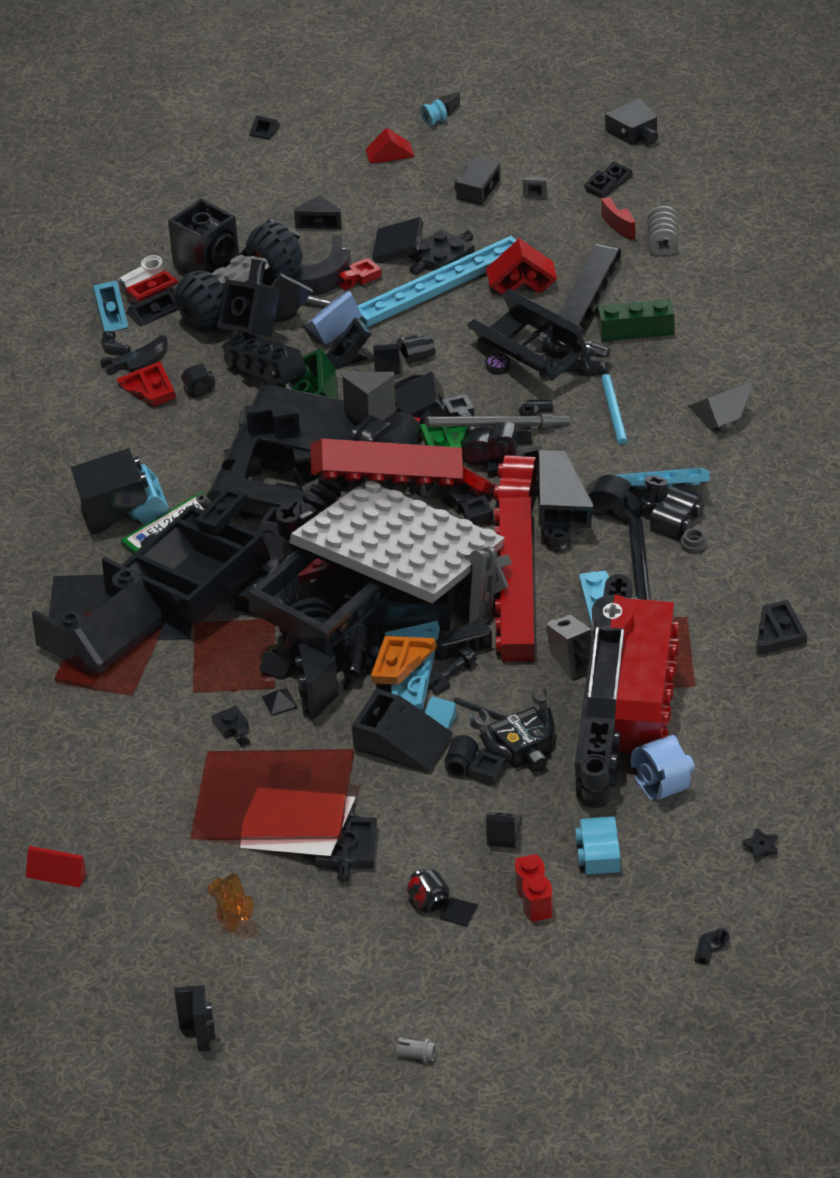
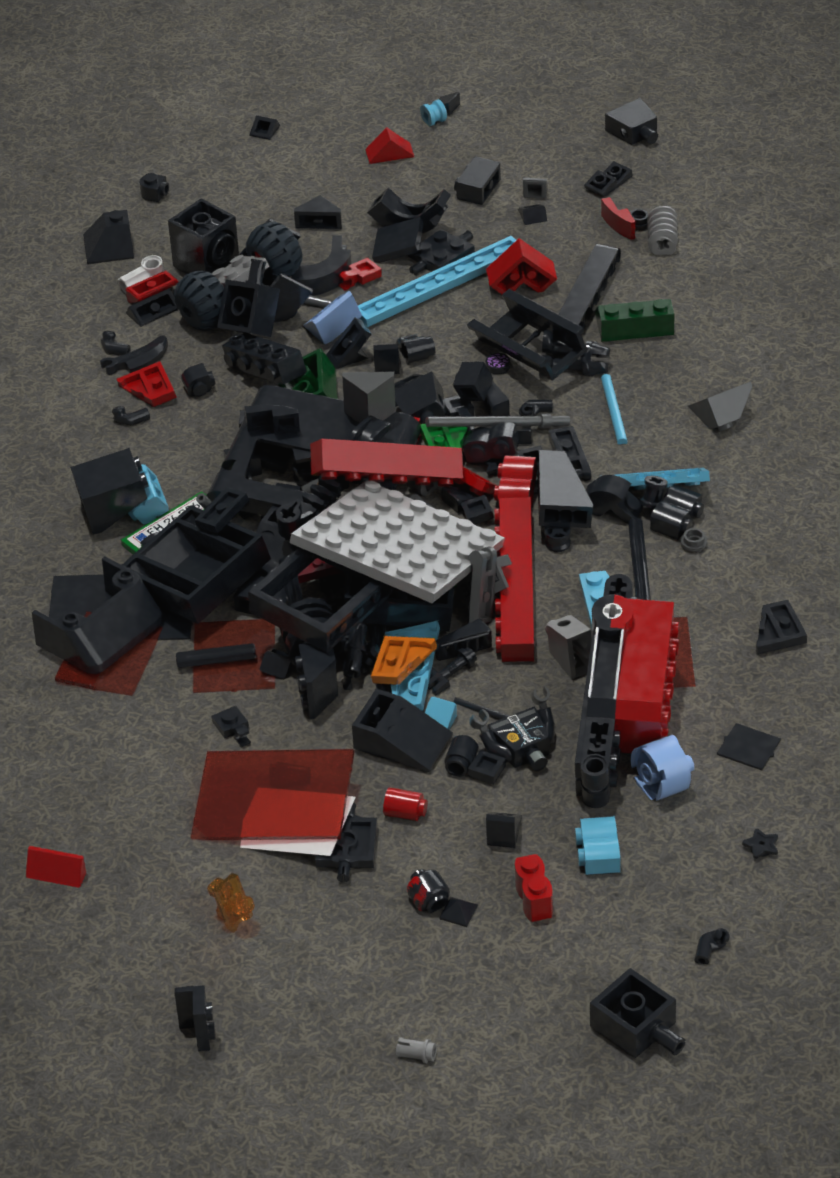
medium azure slope [91,280,128,331] -> none
black slope [262,688,297,716] -> none
none -> black slope [83,210,134,264]
none -> black arm [112,406,150,426]
none -> black plate [139,173,169,202]
none -> black axle [176,643,256,668]
none -> black arch [367,188,451,233]
none -> red brick [383,787,428,821]
none -> black brick [453,361,493,401]
none -> black slope [484,381,510,416]
none -> black slope [518,204,547,225]
none -> black plate [549,426,592,481]
none -> black brick [590,968,686,1058]
none -> black plate [630,209,648,229]
none -> black piece [717,723,781,770]

